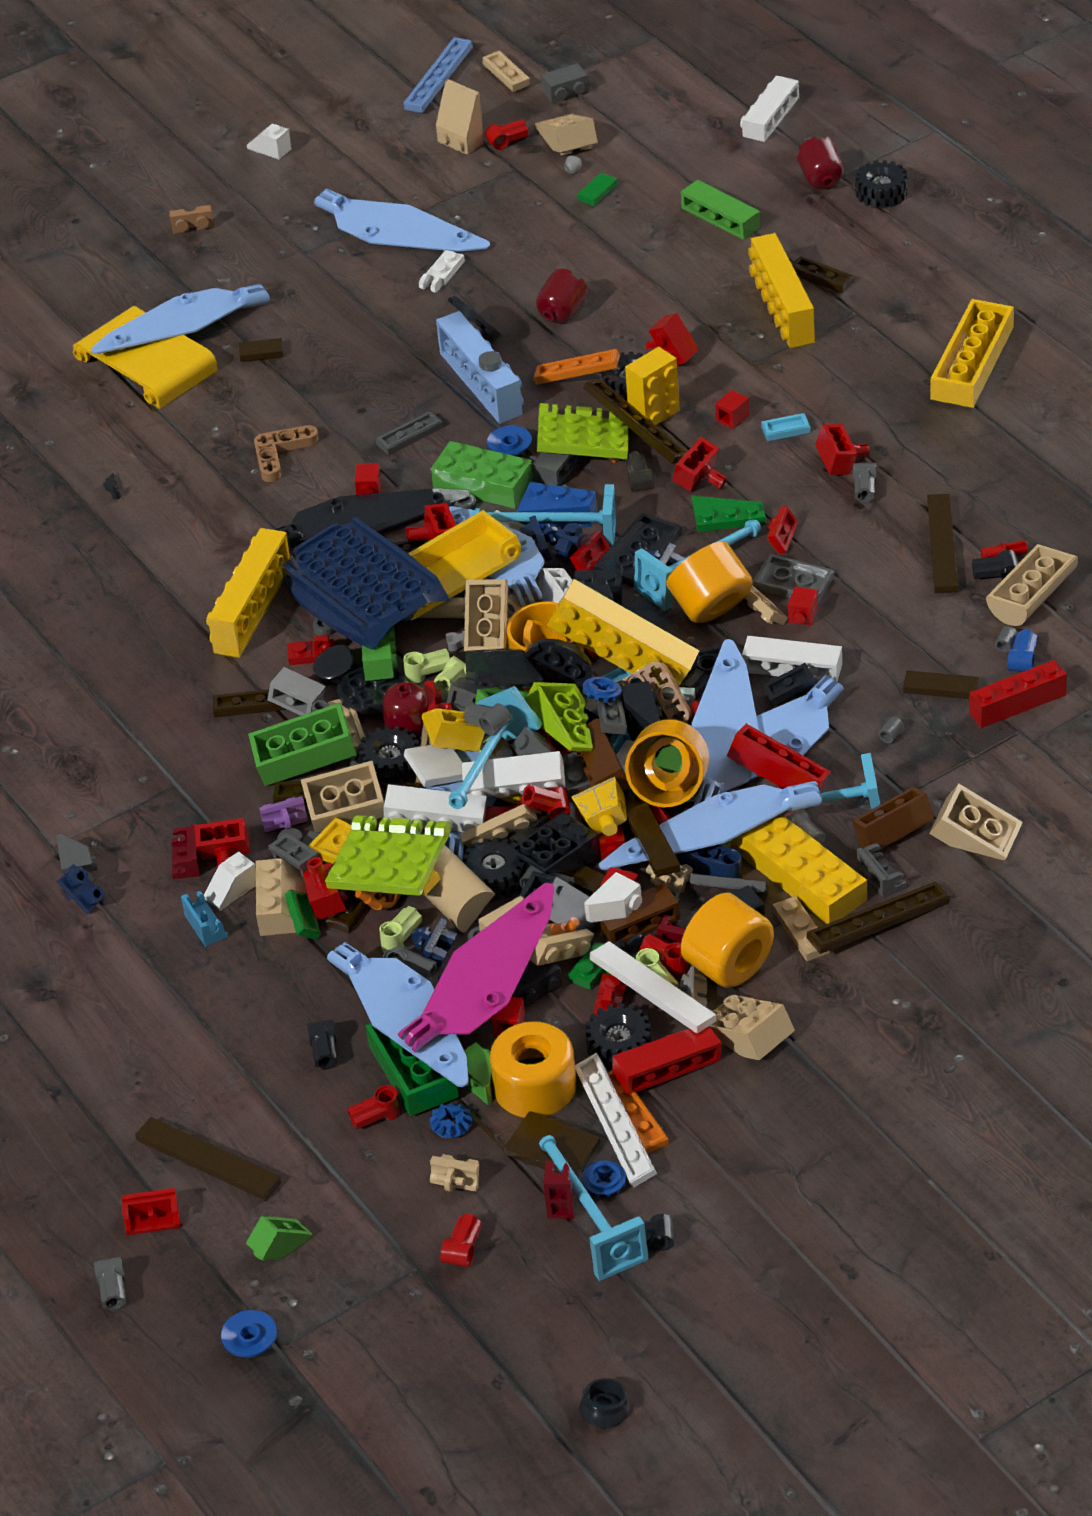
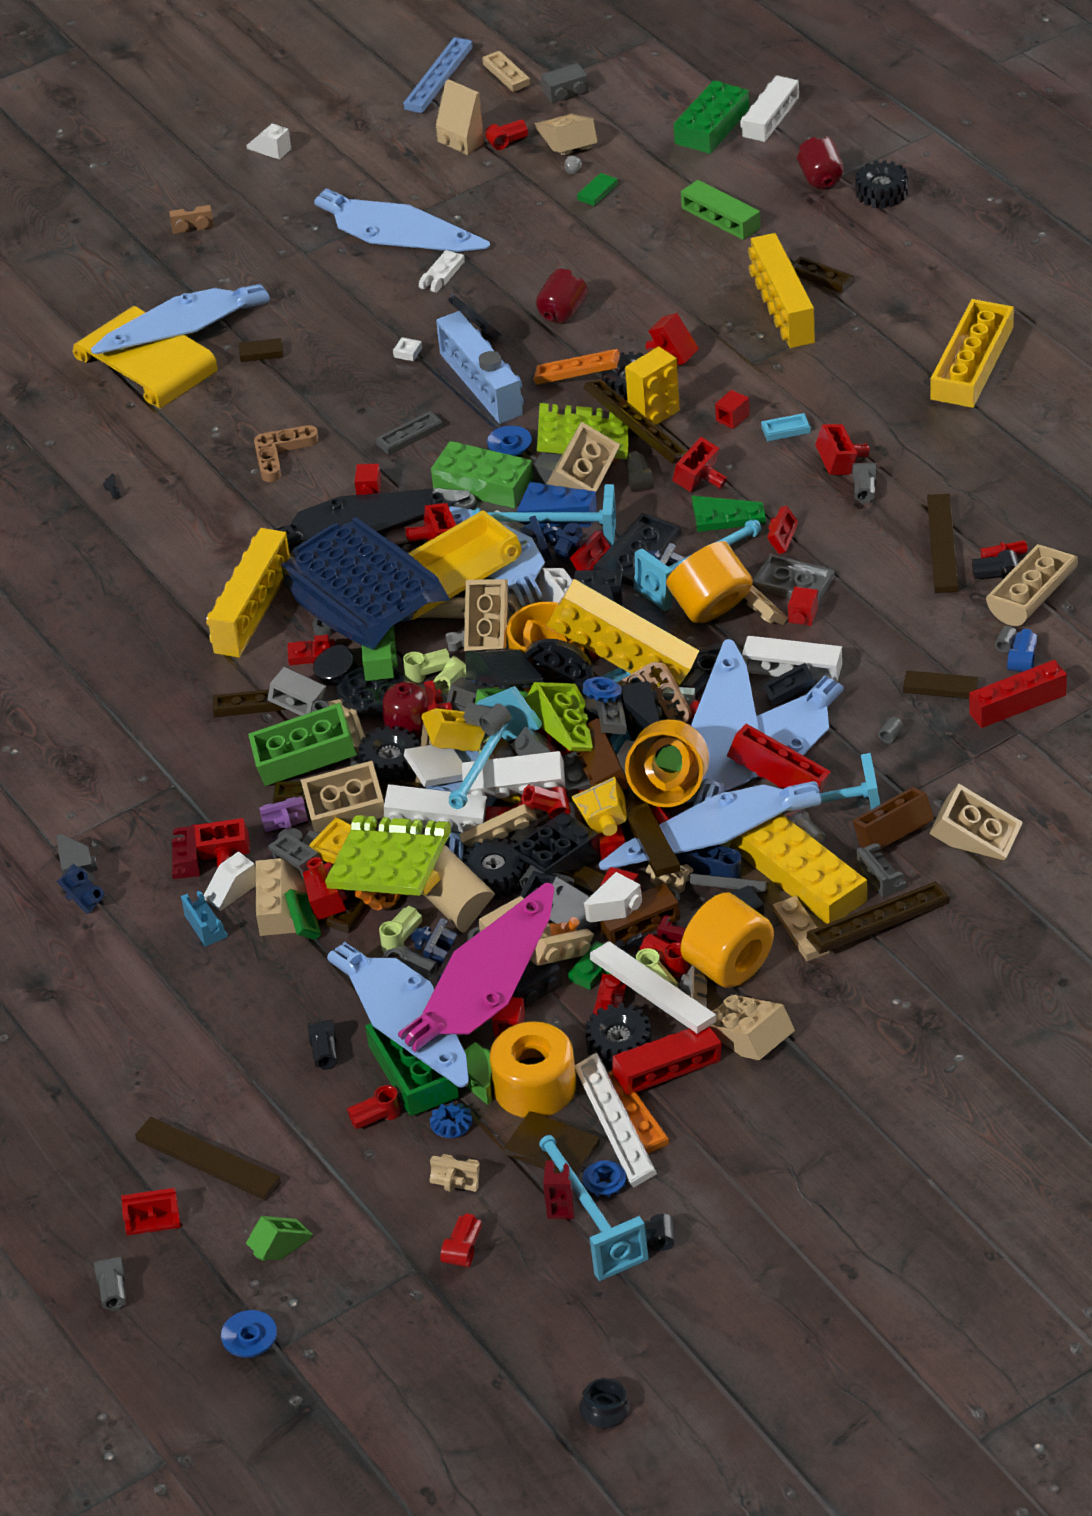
none -> white plate [393,338,422,361]
none -> tan slope [547,422,620,492]
none -> green brick [674,80,750,154]

